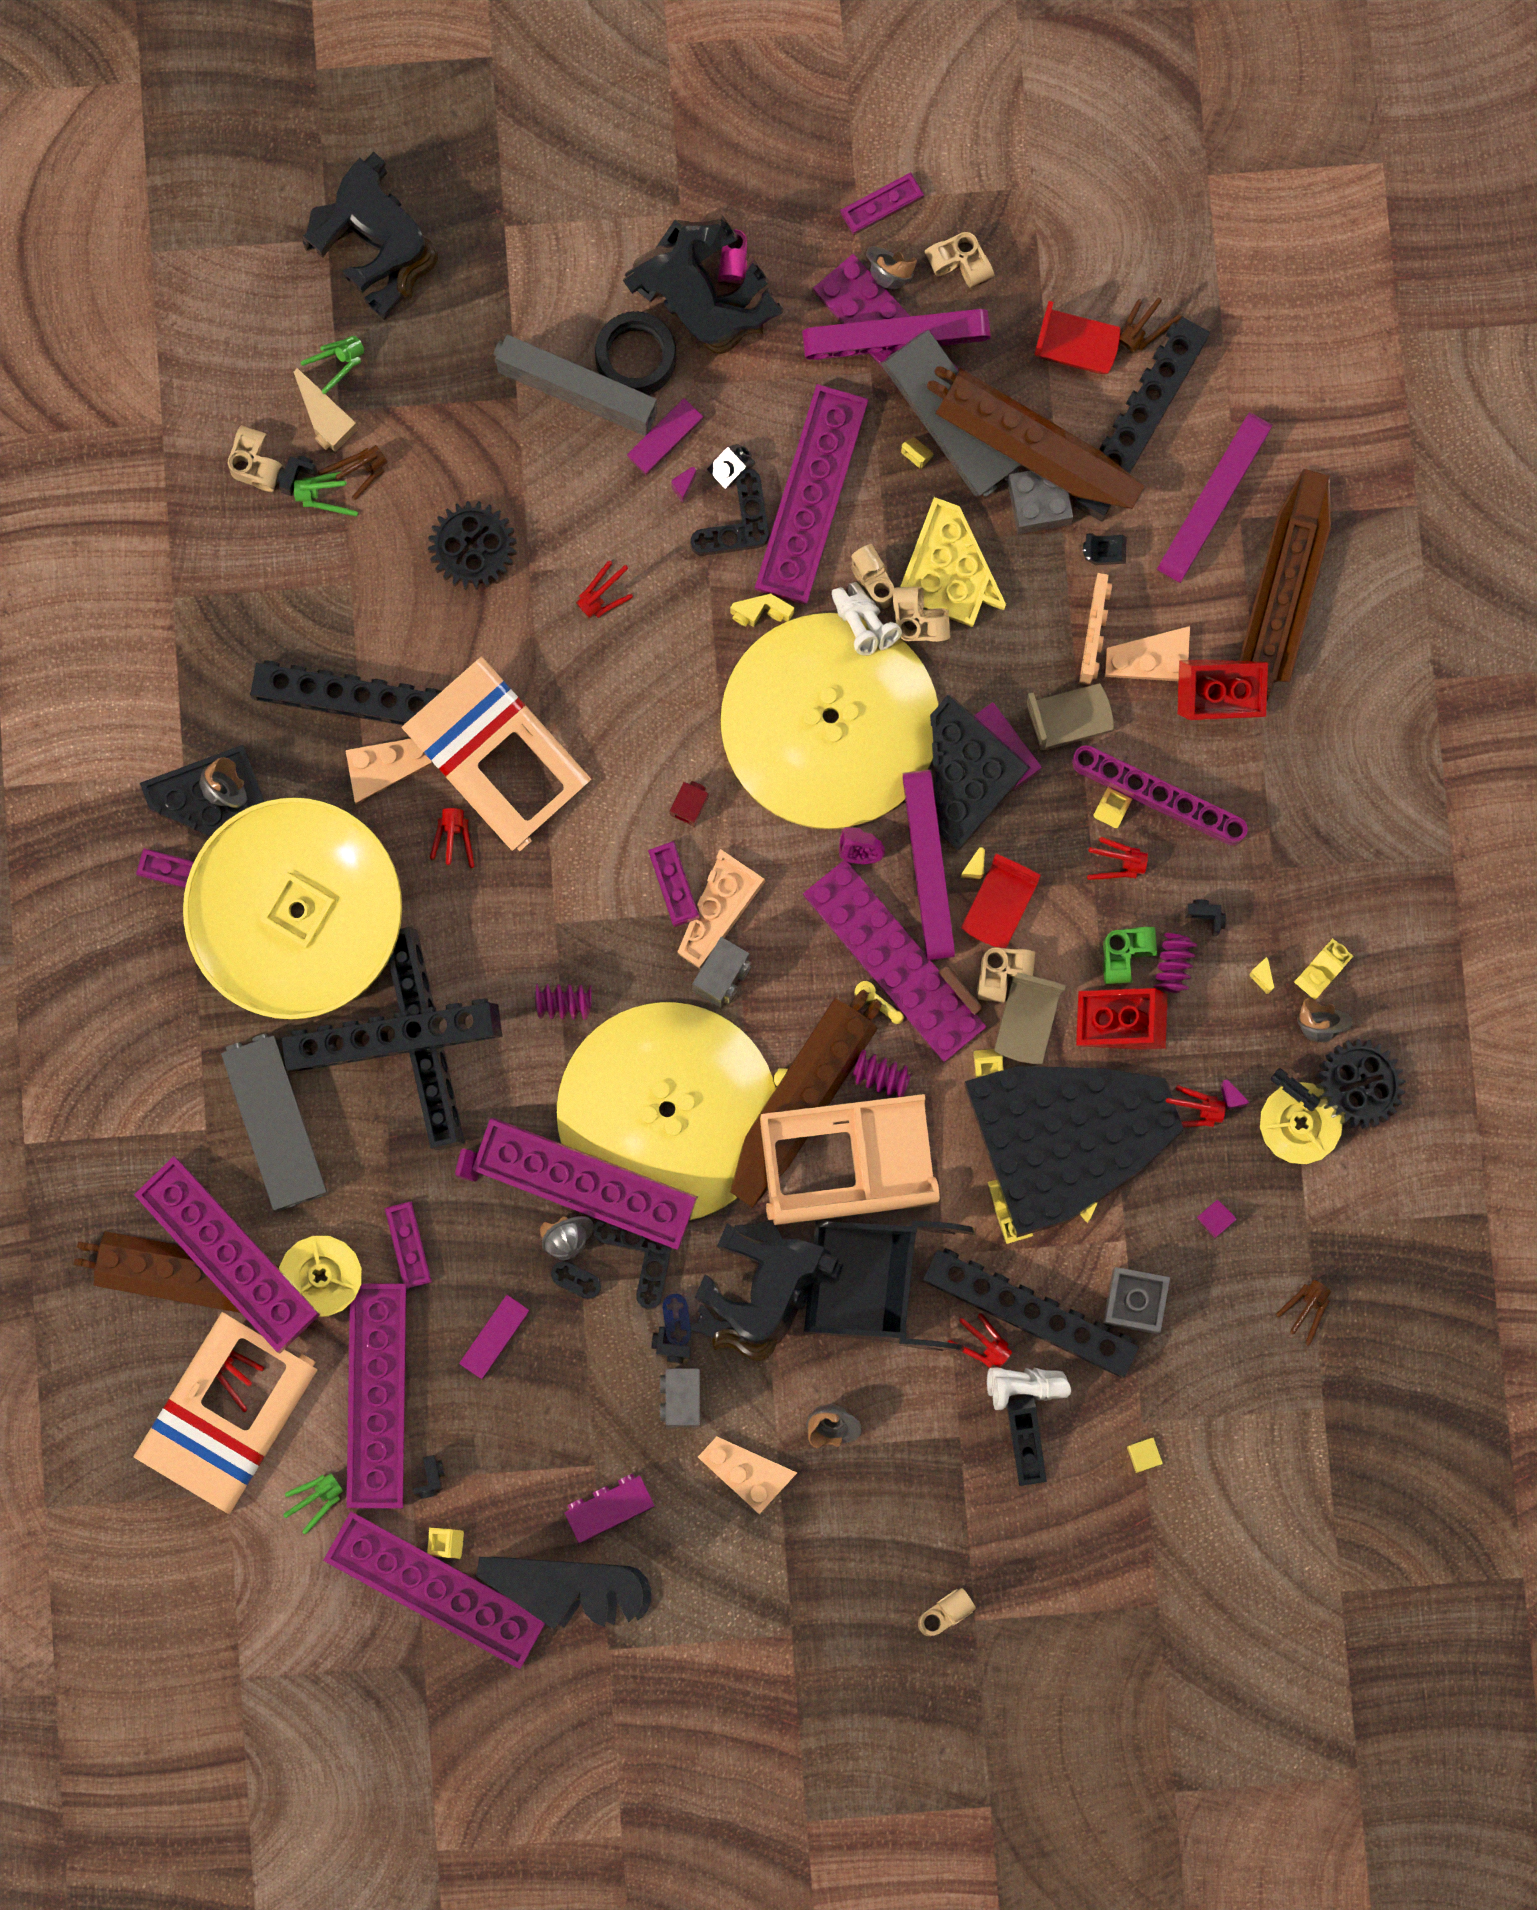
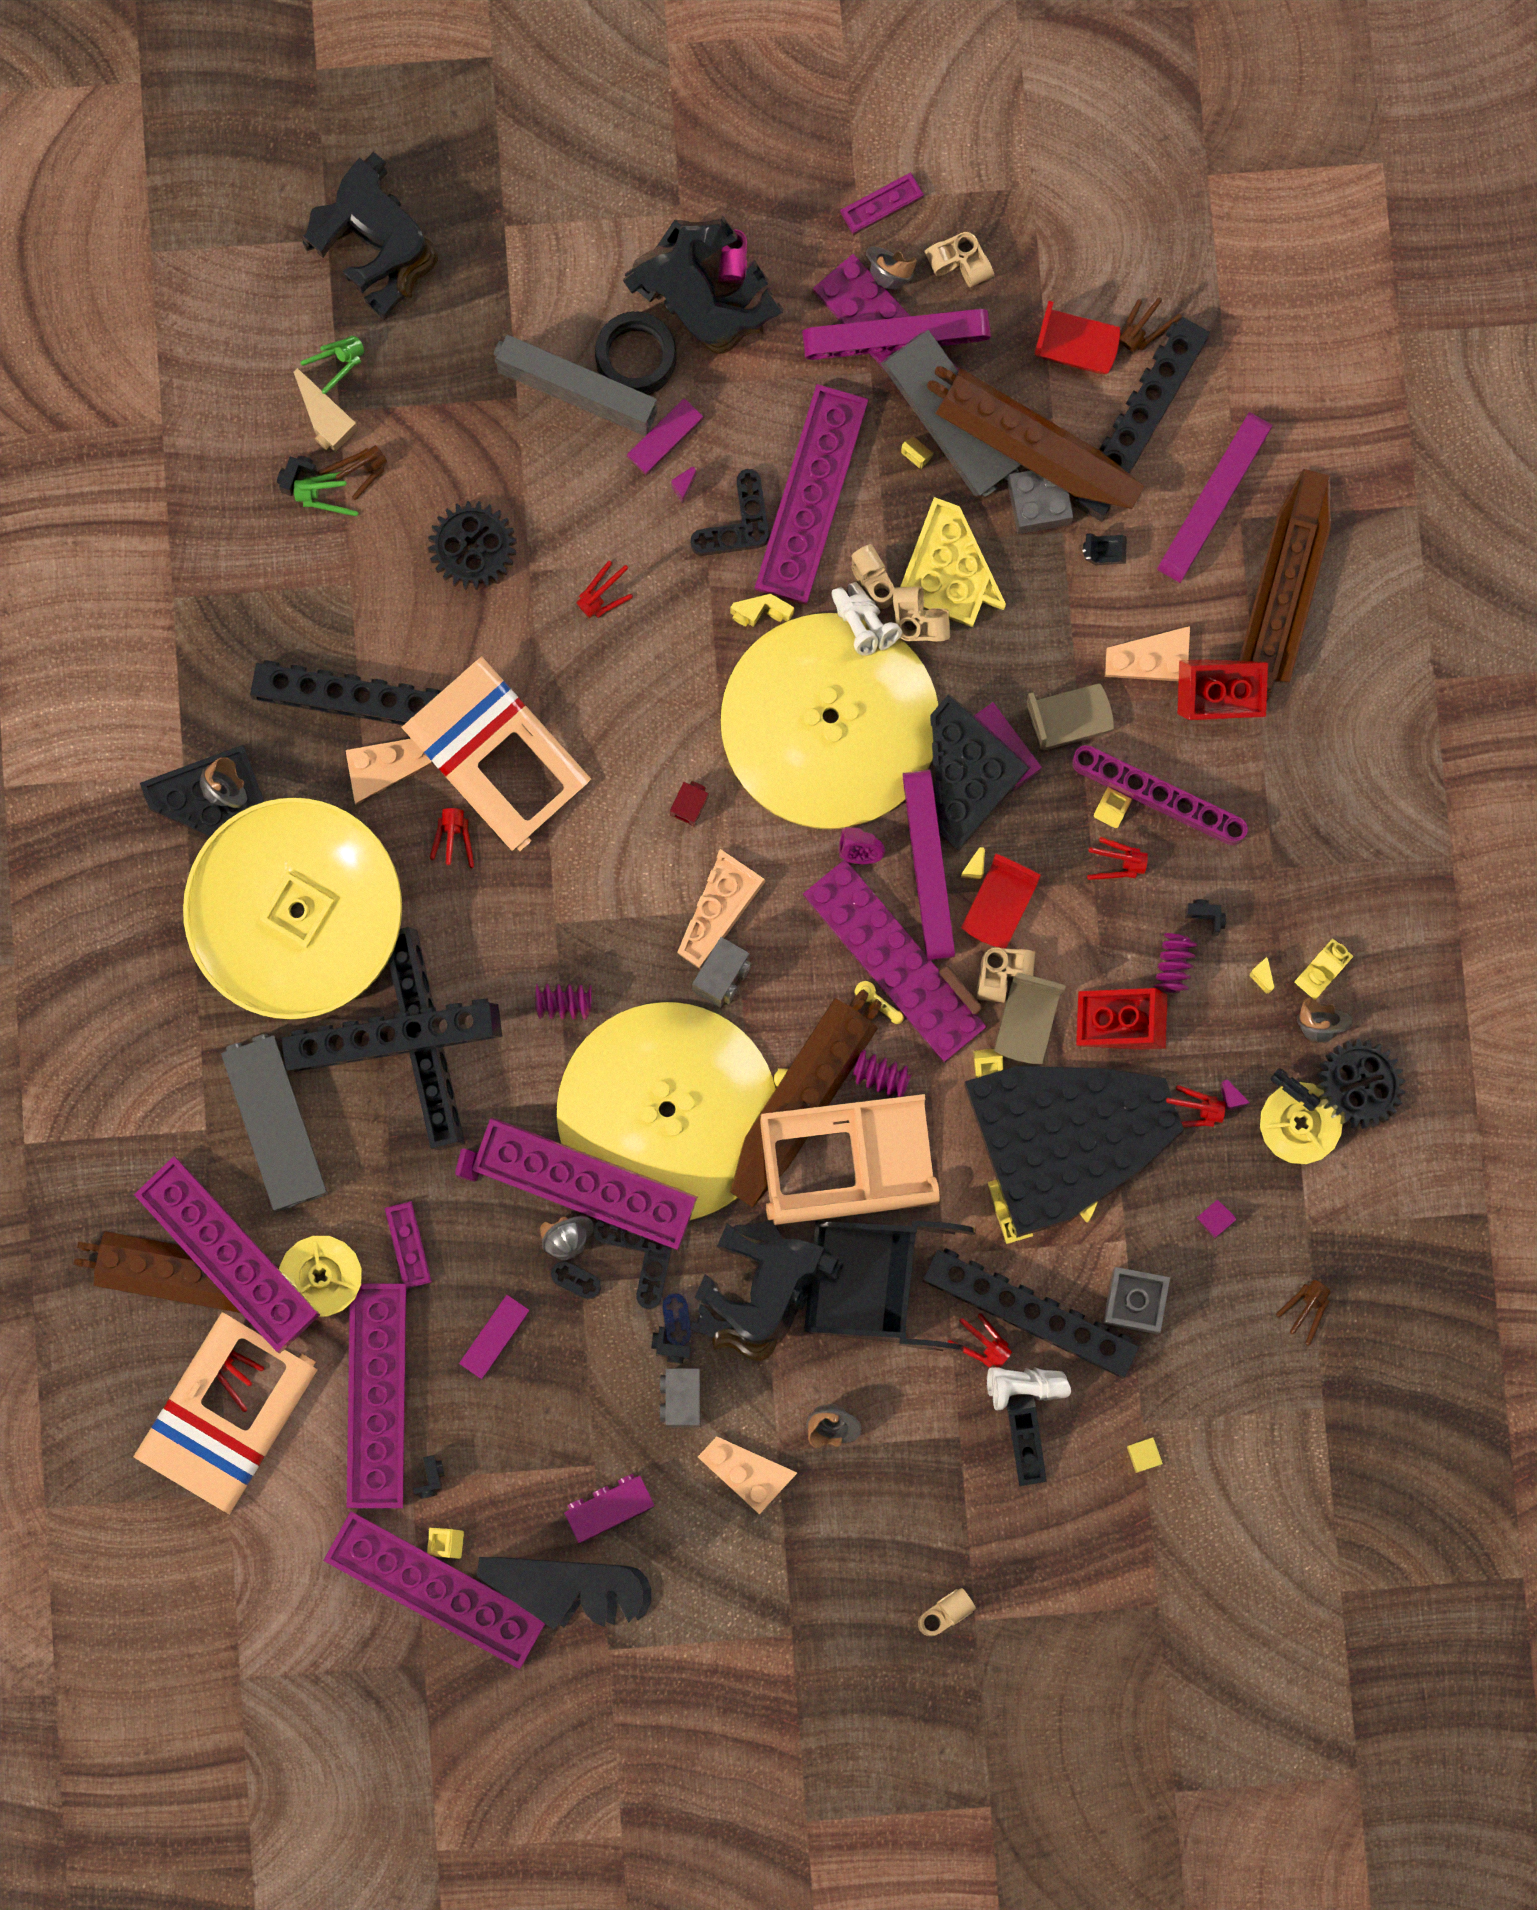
magenta tile [136,848,194,889] -> none
tan piece [228,425,283,492] -> none
bright green plant [283,1473,344,1534] -> none
magenta tile [648,841,700,927] -> none
bracket [707,444,755,489] -> none
light nougat wing [1079,573,1112,686] -> none
bright green piece [1103,927,1157,984] -> none

